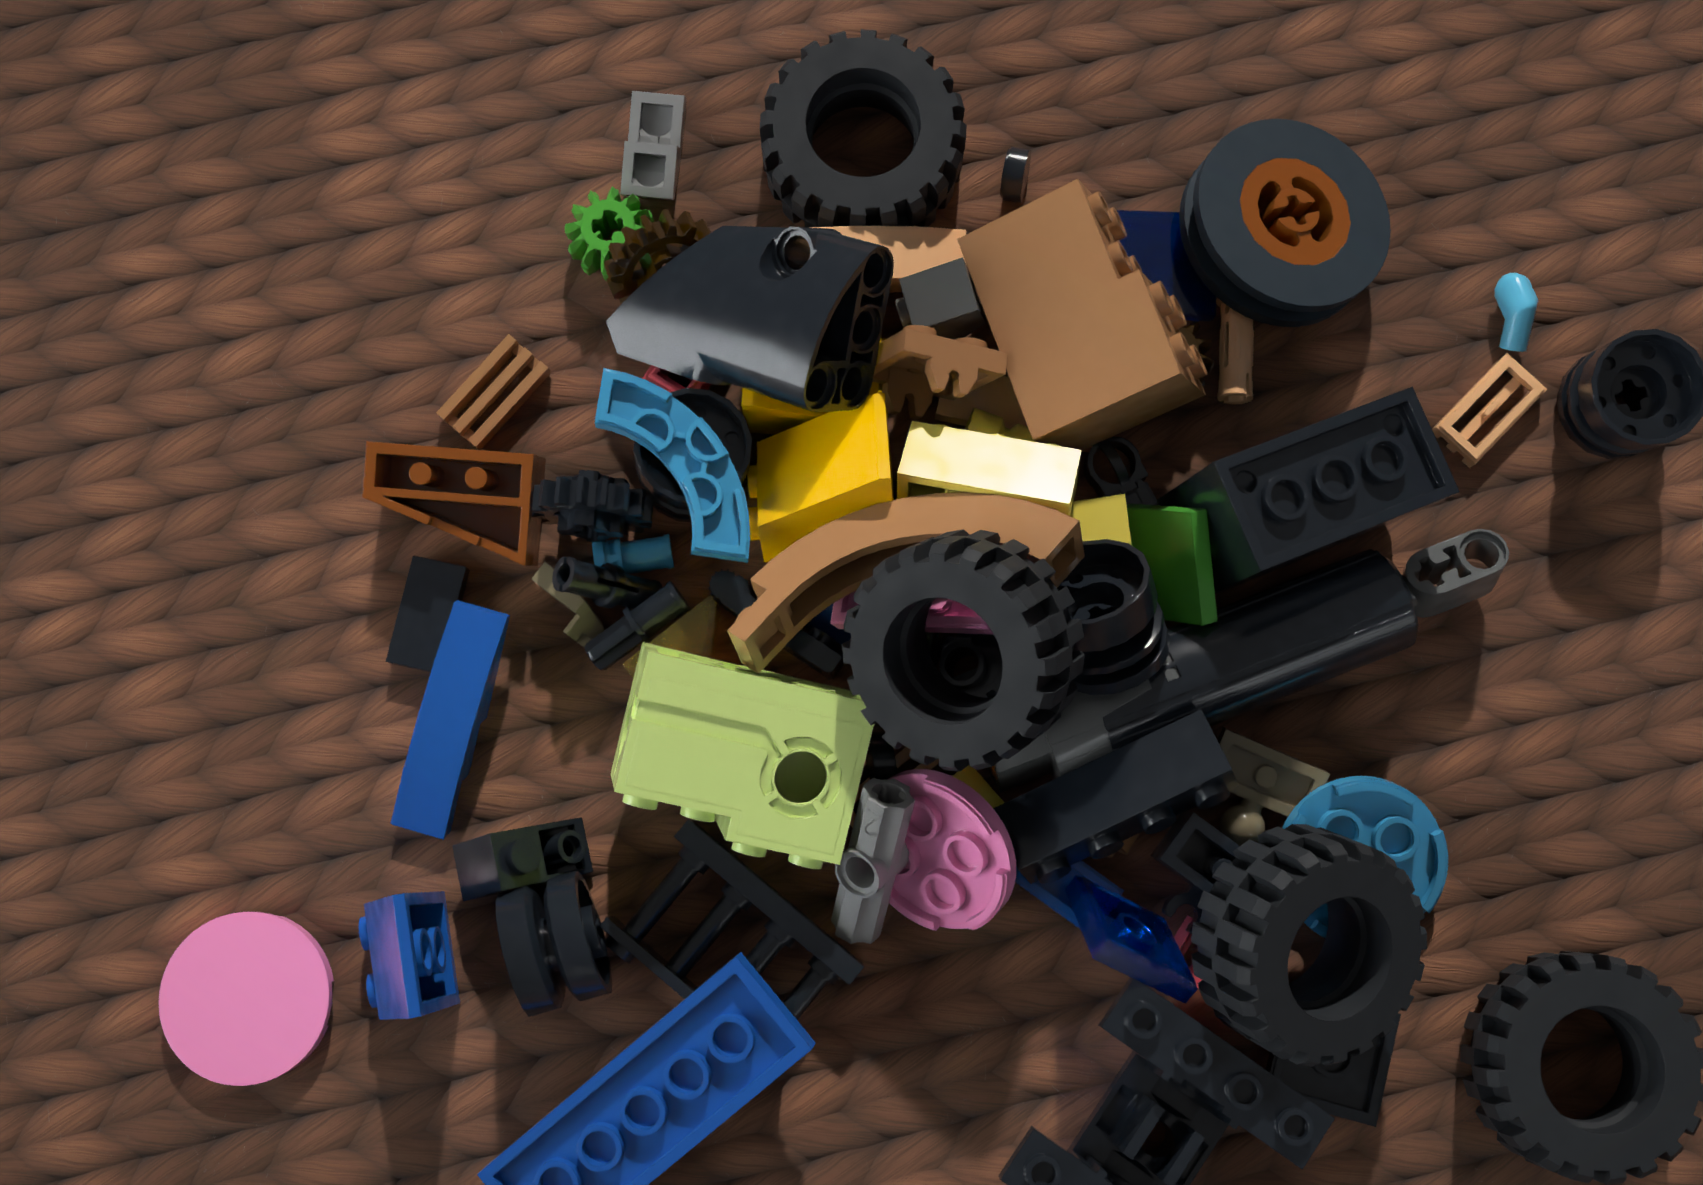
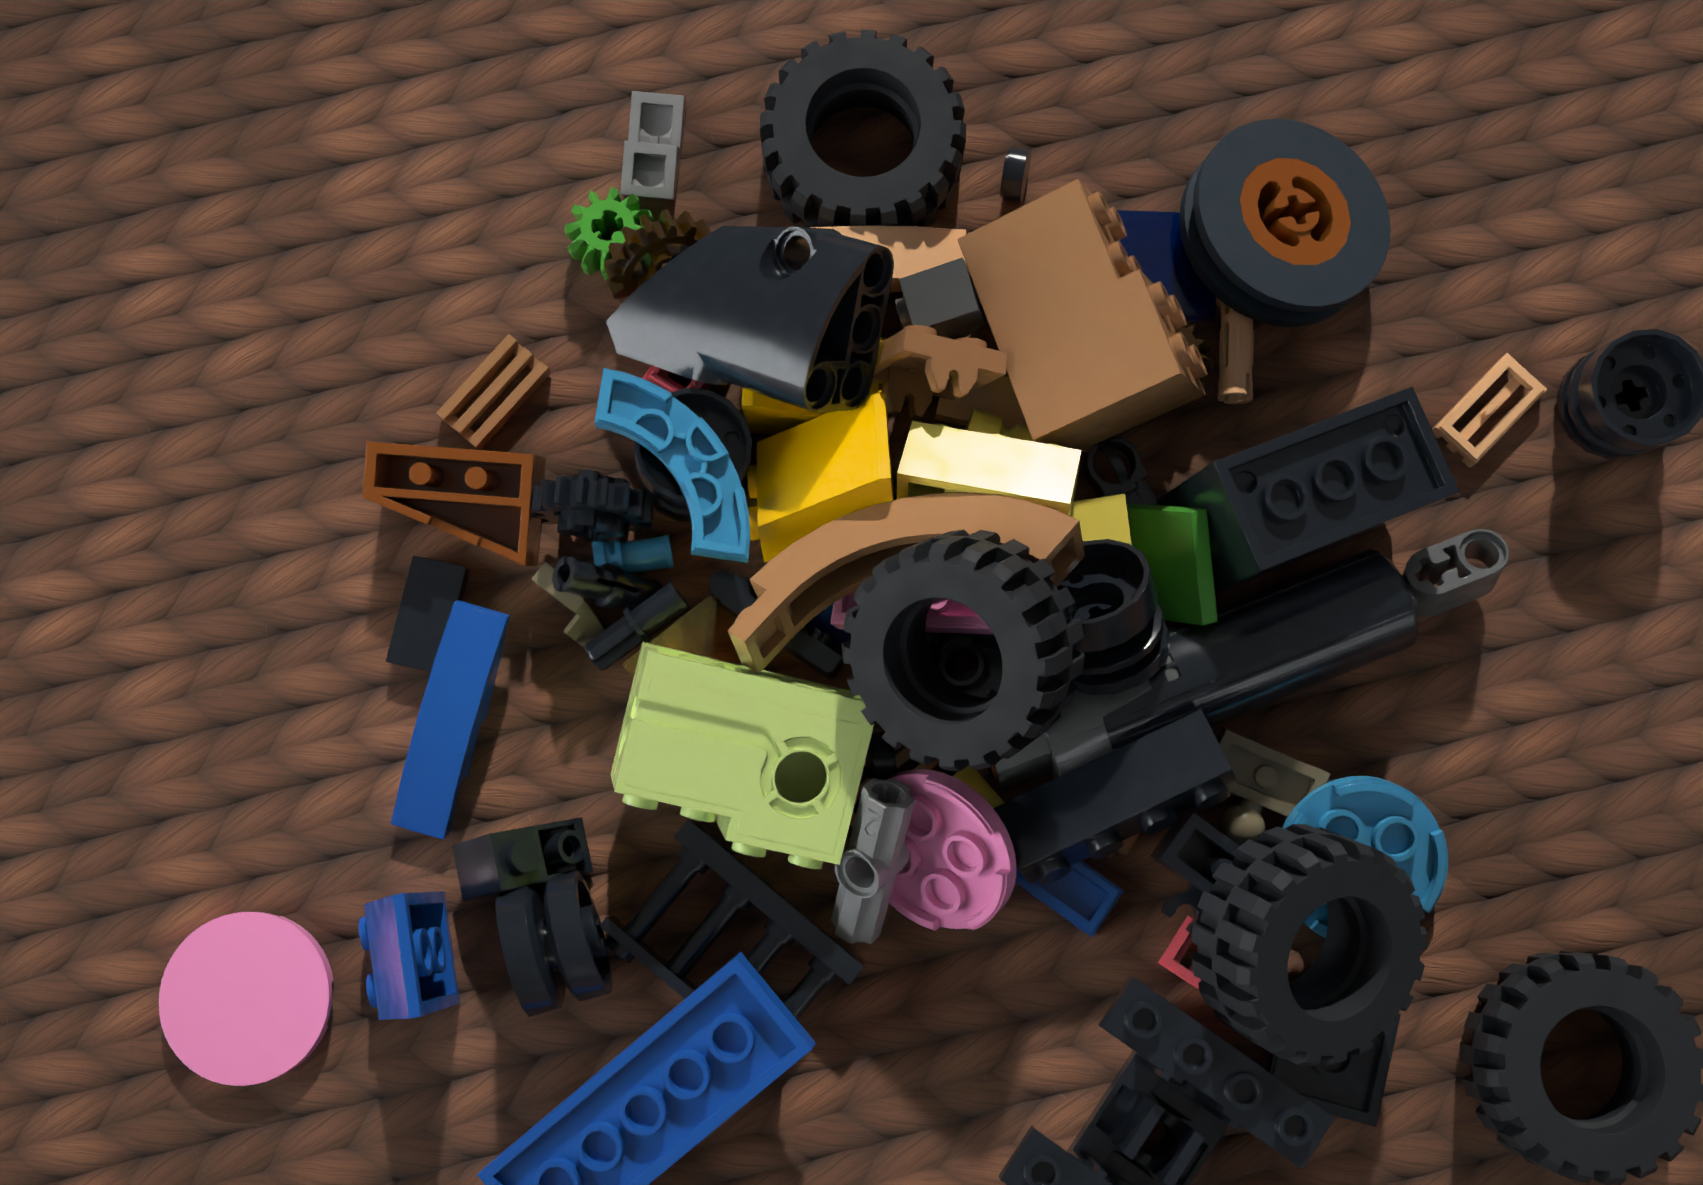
clear blue tile [1065,875,1198,1004] -> none
medium azure arm [1494,273,1538,352] -> none

